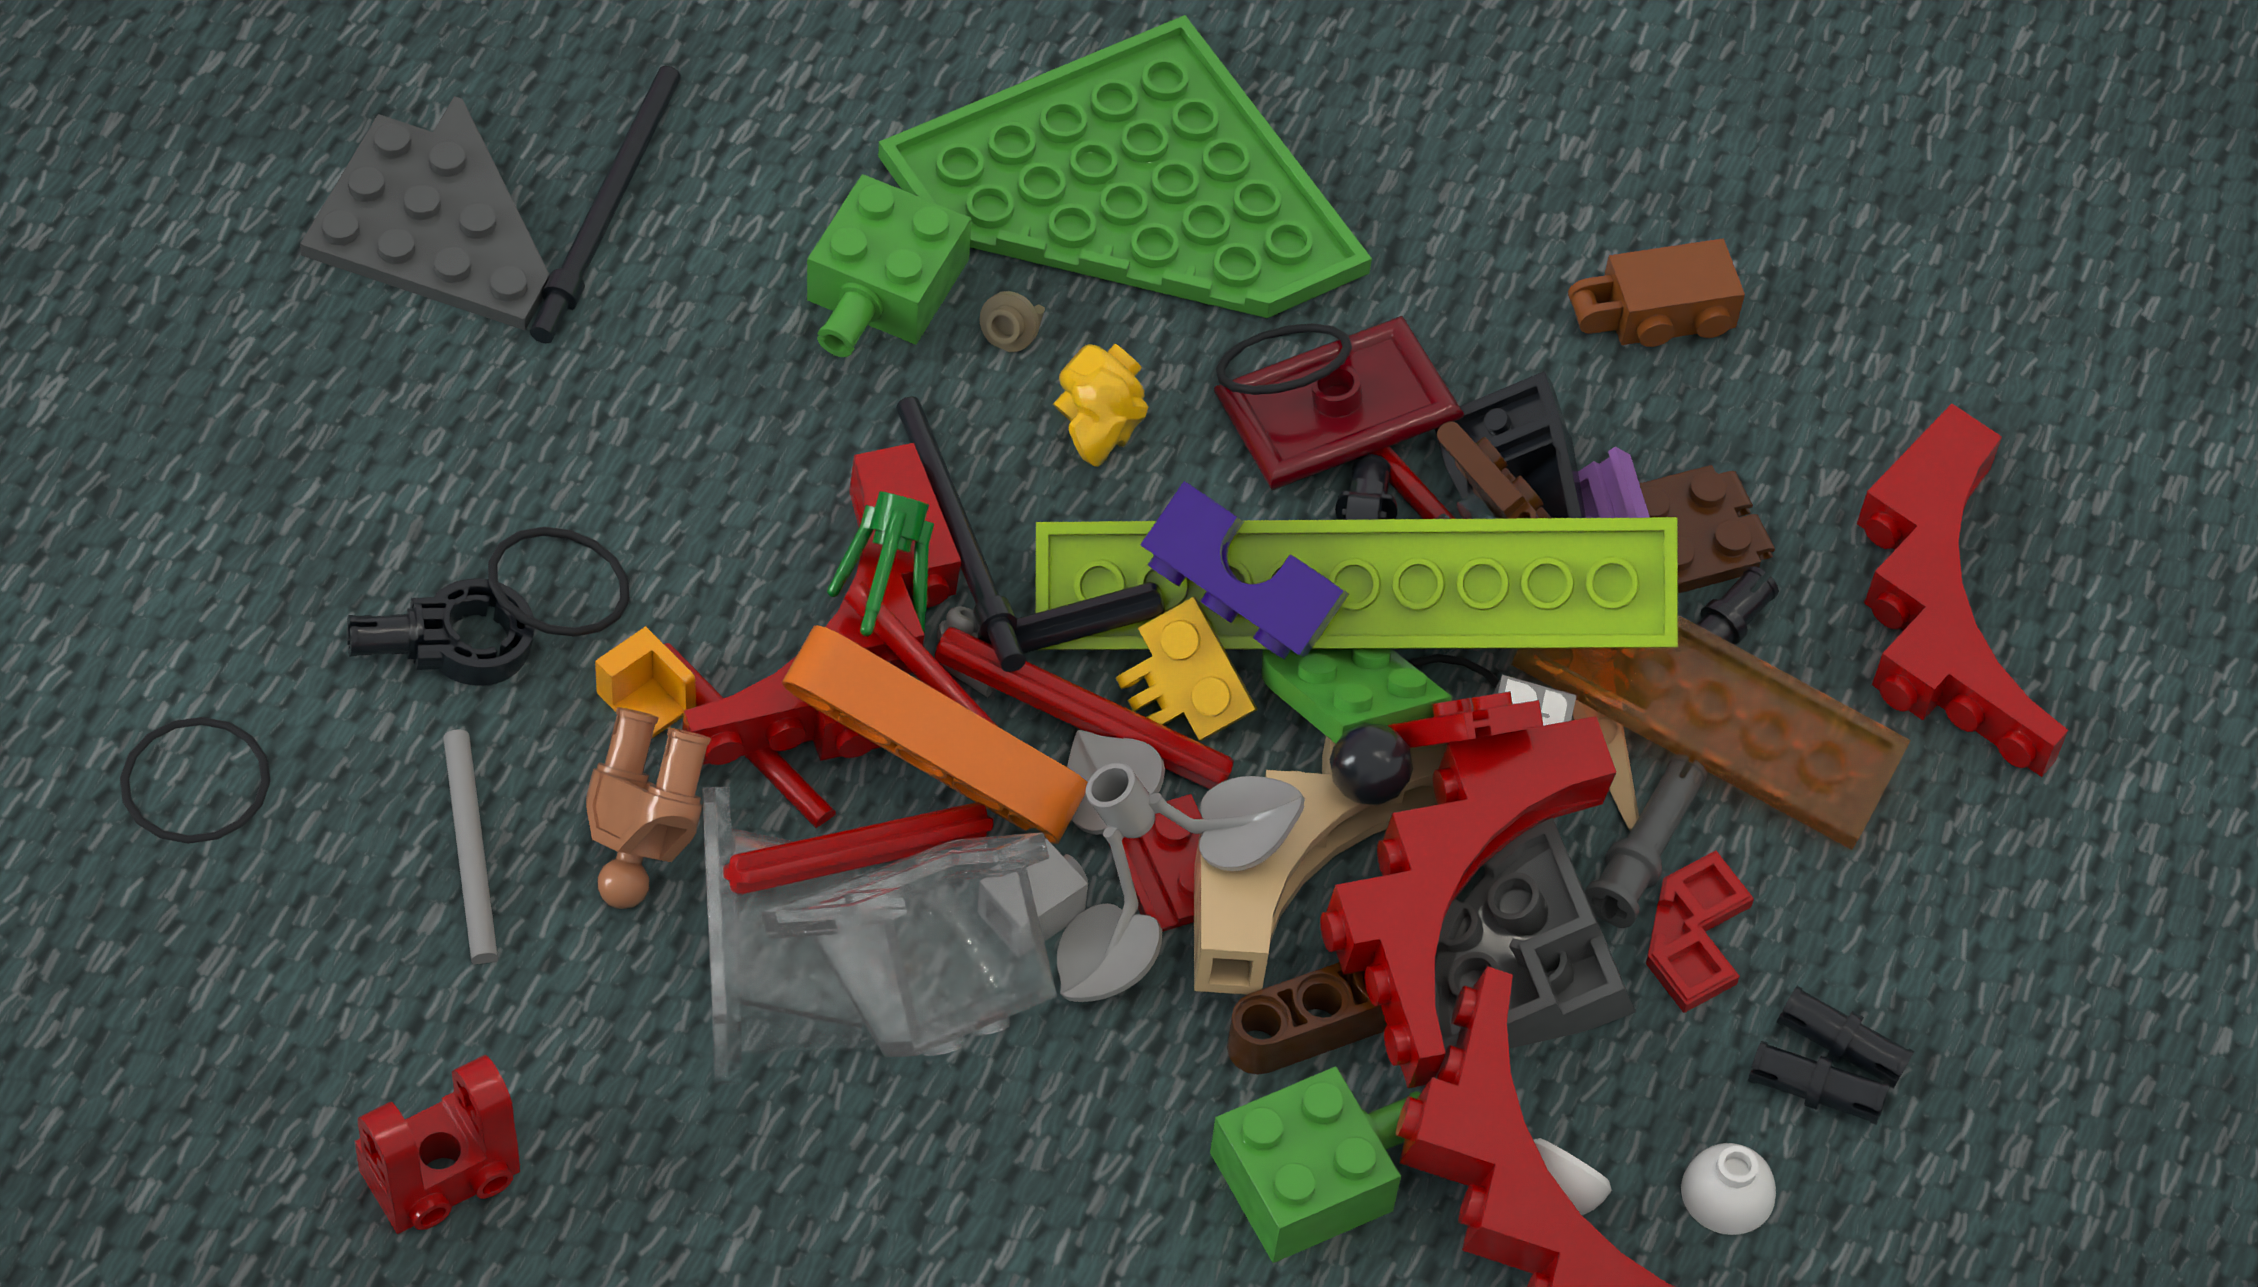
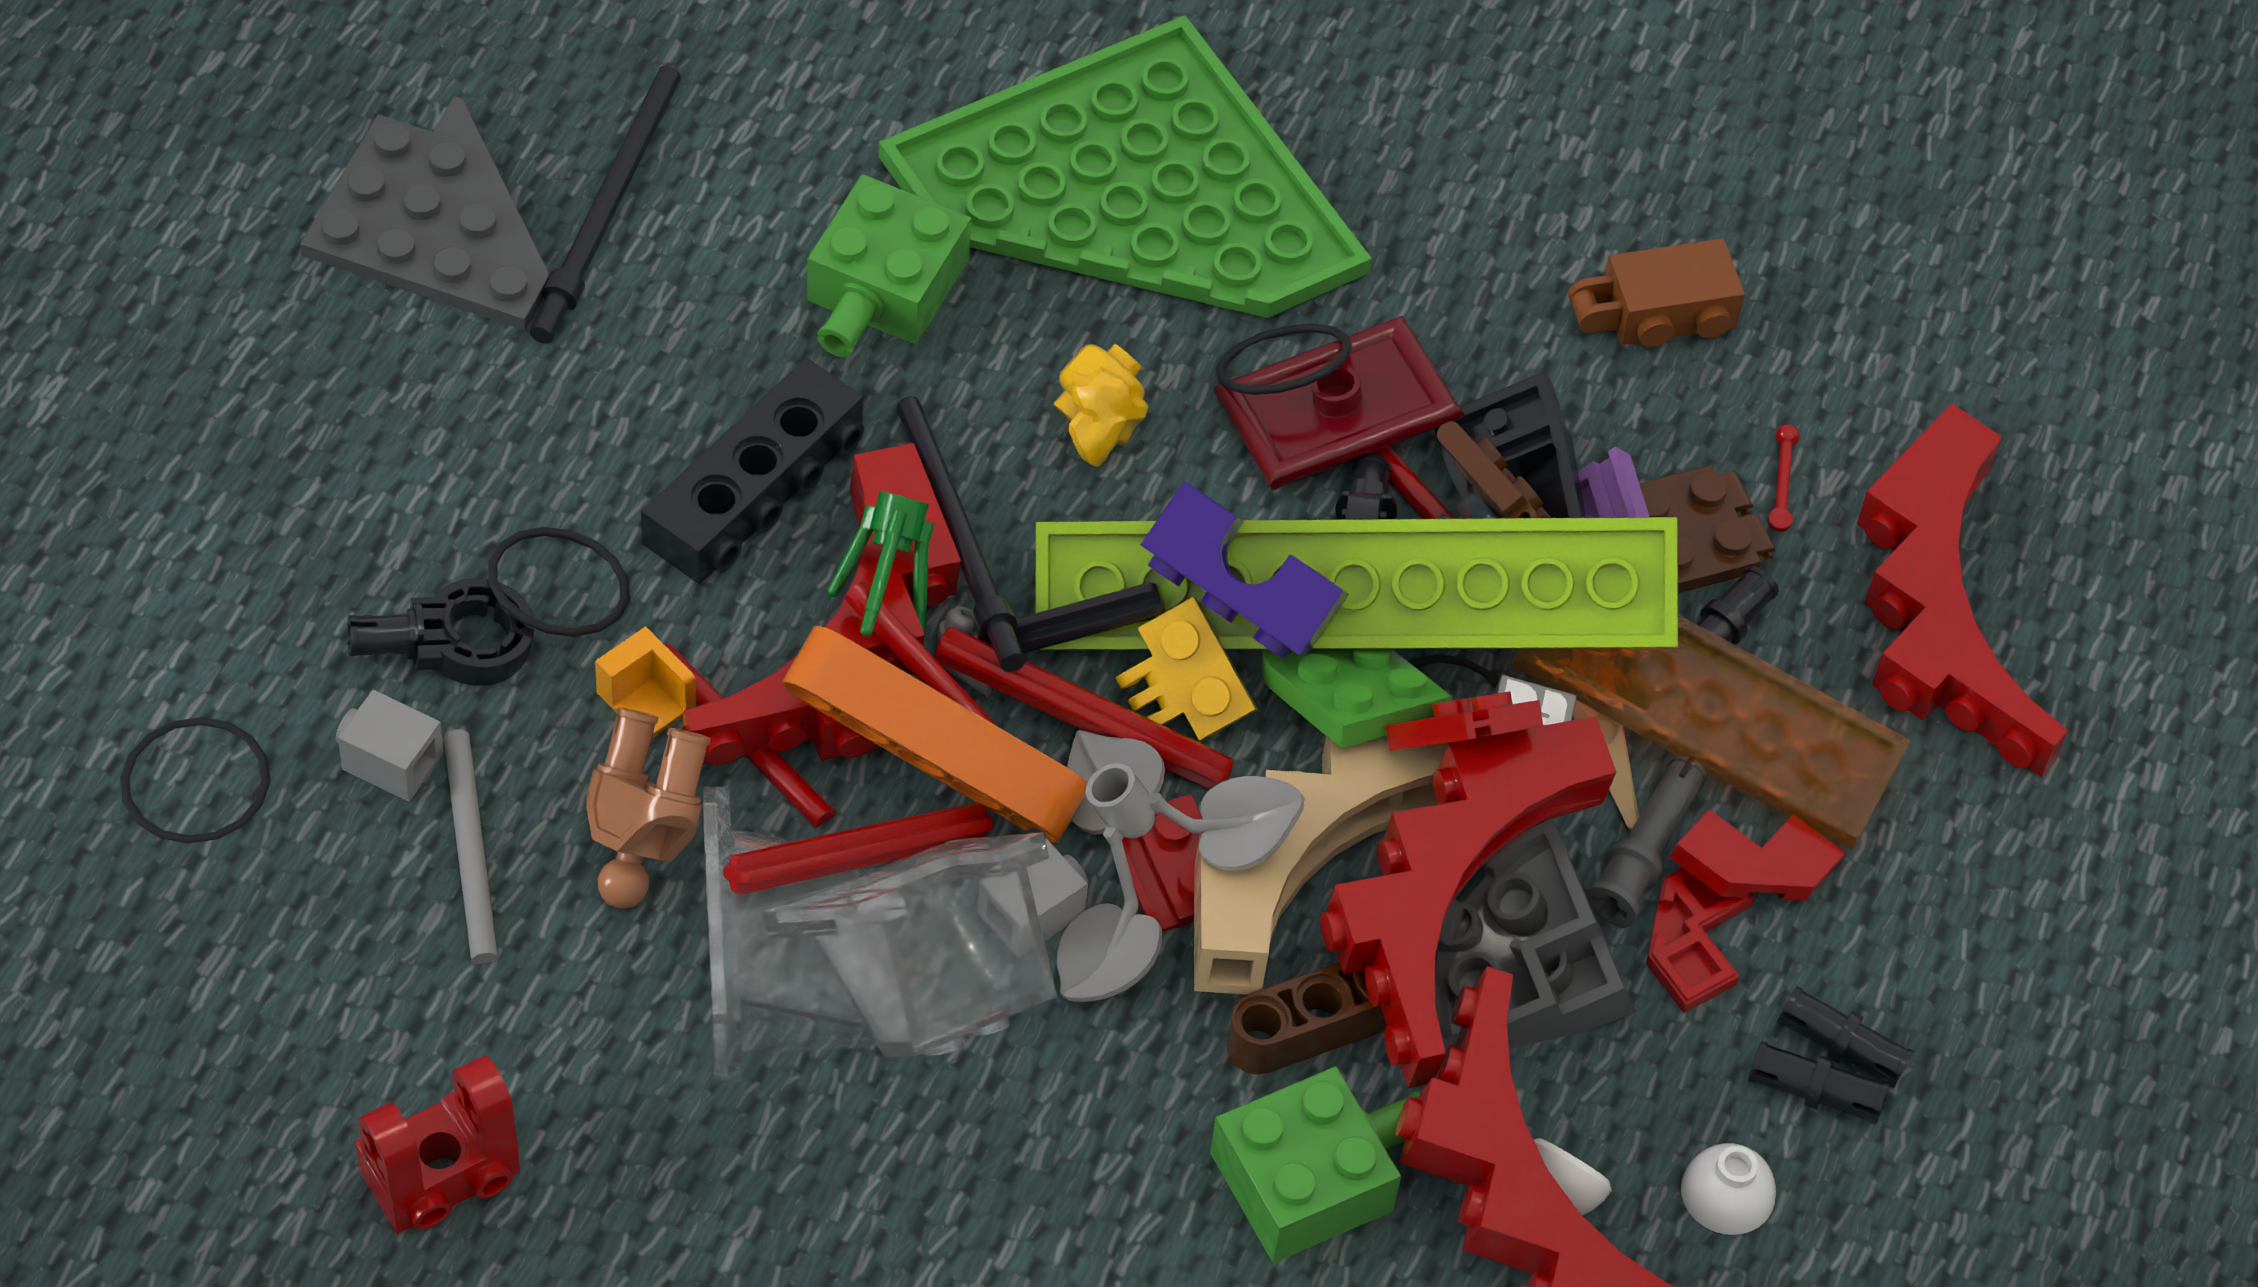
dark tan plate [980,291,1045,352] -> none
black piece [1329,723,1413,805] -> none
none -> light grey brick [336,690,444,802]
none -> black brick [641,357,864,584]
none -> red tile [1669,809,1846,901]
none -> red hinge [1767,424,1799,532]

